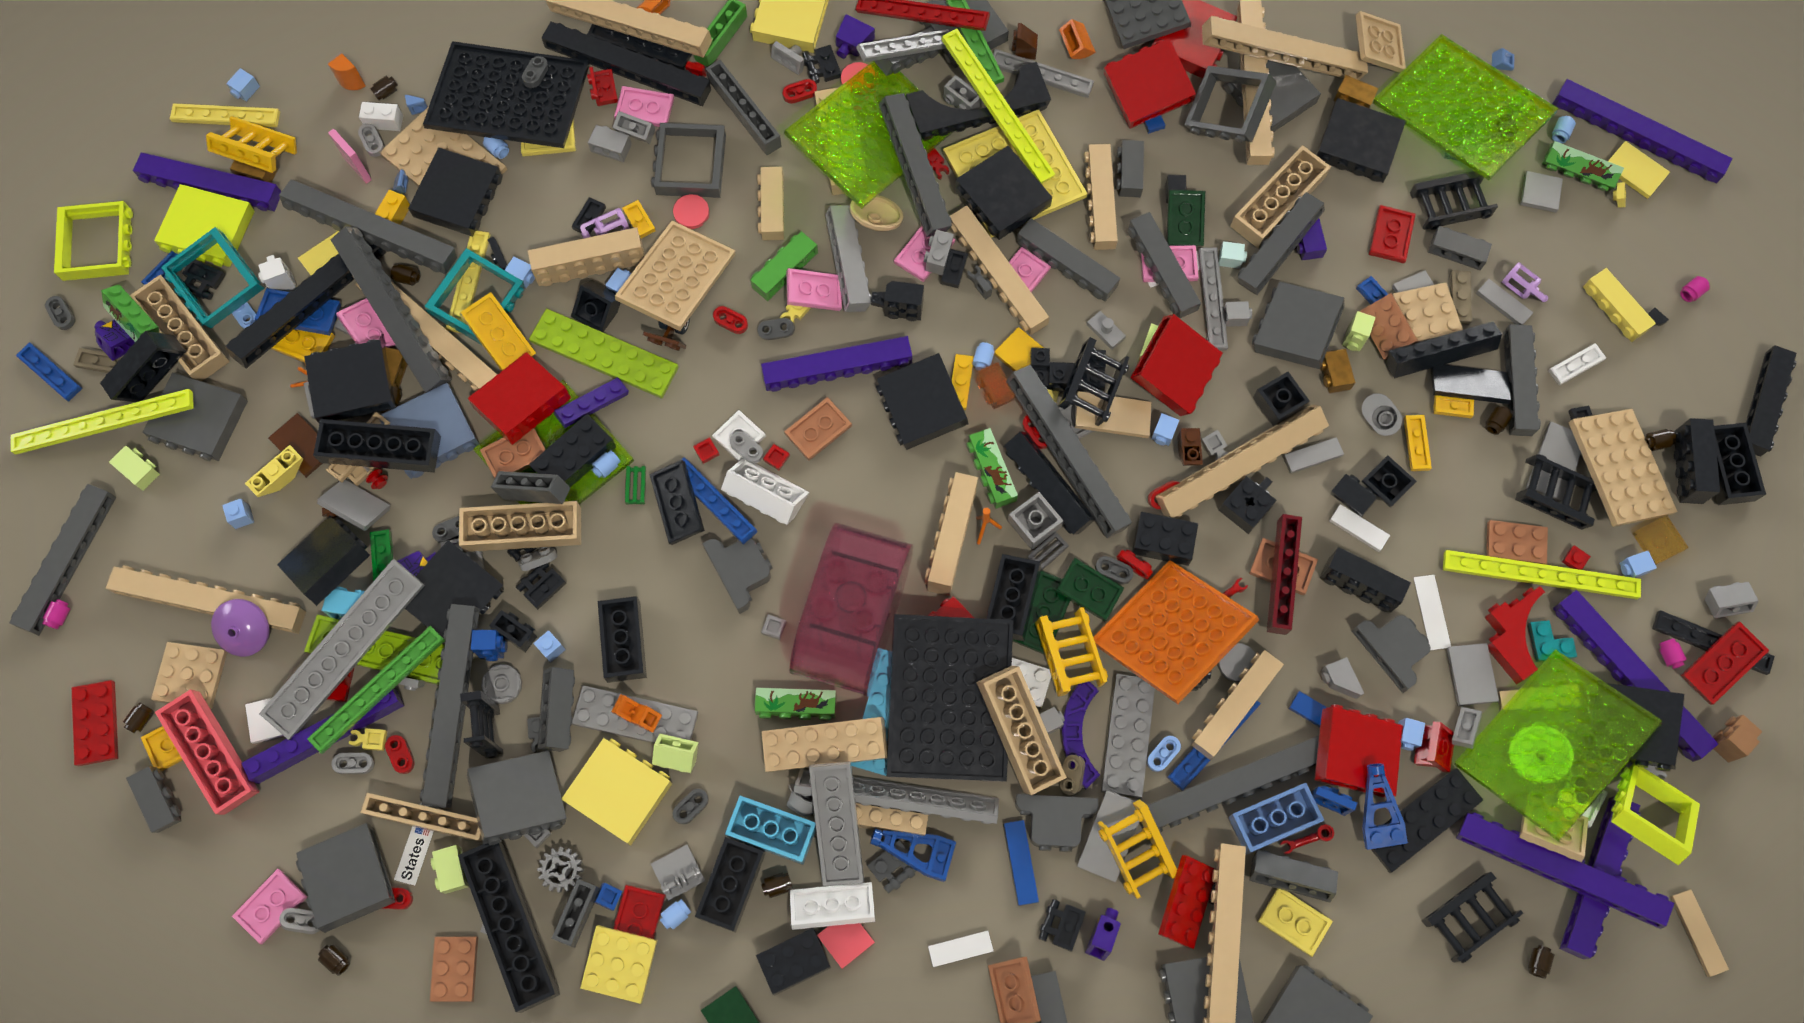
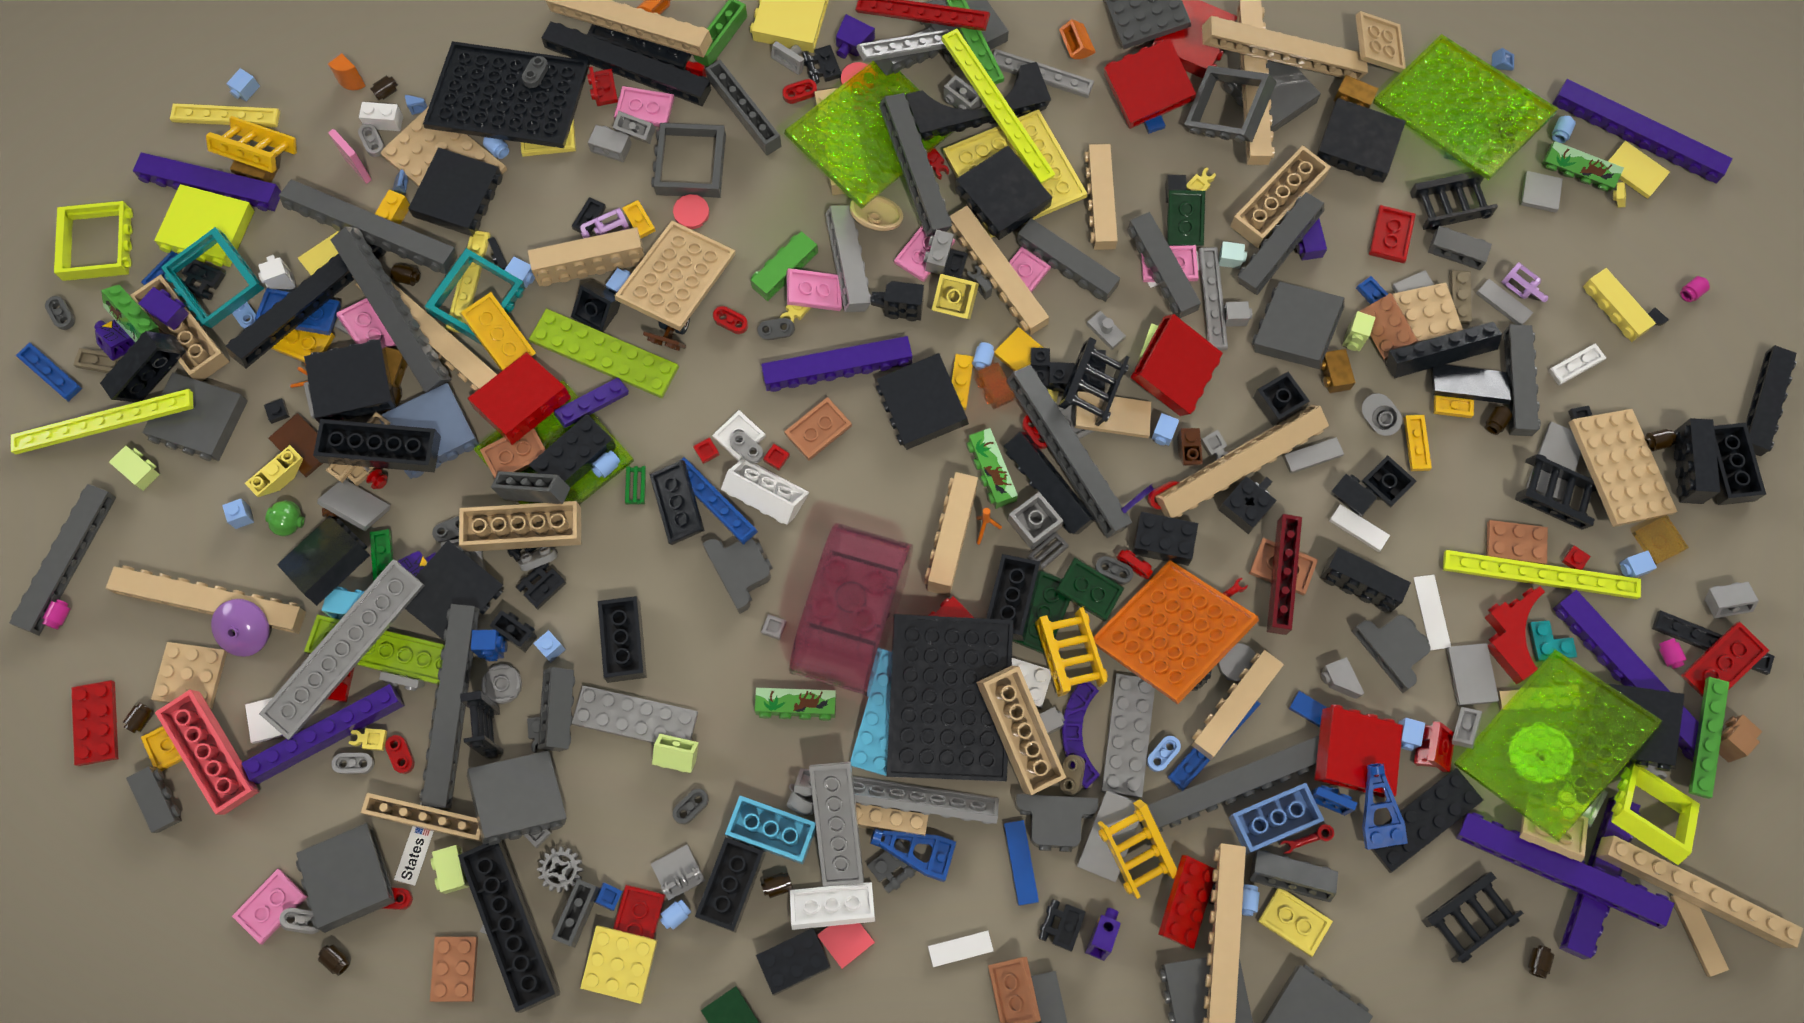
bright green tile [307,626,445,754] -> none
light yellow brick [562,738,672,846] -> none
orange slope [611,694,662,733] -> none
tan brick [757,167,784,240] -> none
tan brick [762,717,887,772] -> none
reddish brown slope [1012,23,1038,60] -> none
dark grey brick [1116,140,1144,198] -> none
none -> dark purple brick [138,287,189,330]
none -> black plate [264,398,290,424]
none -> bright green plant [265,500,305,536]
none -> light yellow brick [932,274,979,320]
none -> dark purple piece [1121,483,1155,514]
none -> light yellow plate [1186,168,1216,191]
none -> light blue brick [1242,884,1260,916]
none -> tan brick [1596,836,1803,948]
none -> bright green plate [1688,677,1729,799]

